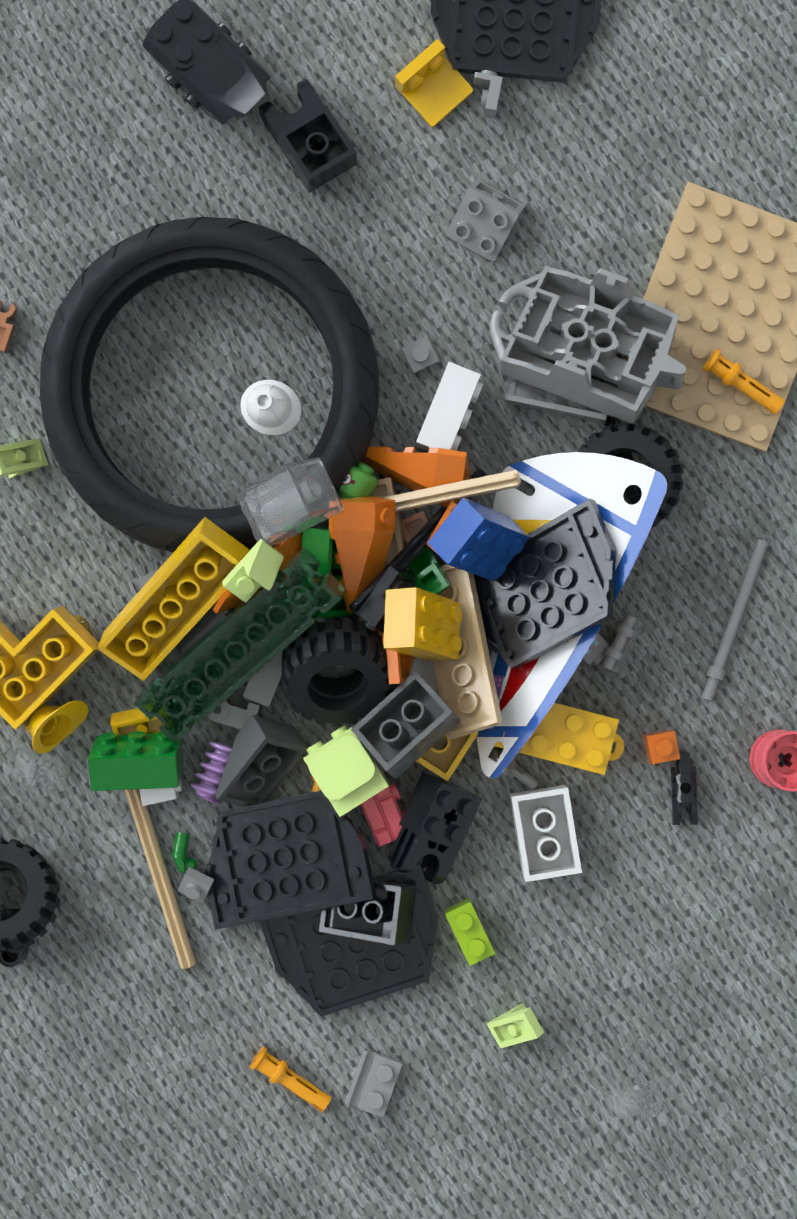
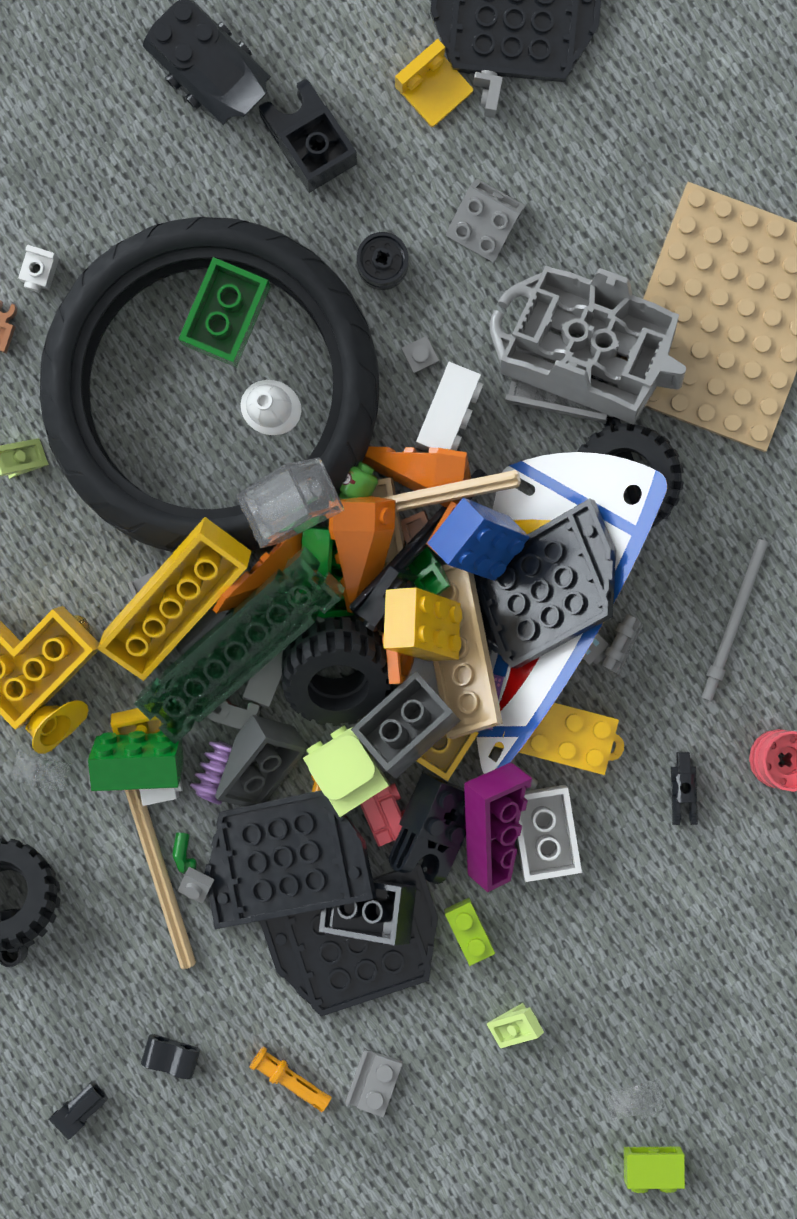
yellowish green slope [222,539,284,603] -> none
orange brick [642,729,680,764] -> none
light orange pin [702,348,785,415] -> none
none -> white brick [18,245,59,292]
none -> black piece [48,1081,108,1140]
none -> black axle [141,1034,200,1079]
none -> green brick [178,257,271,368]
none -> black wheel [357,232,408,290]
none -> magenta wedge [464,762,532,892]
none -> lime brick [624,1147,685,1193]

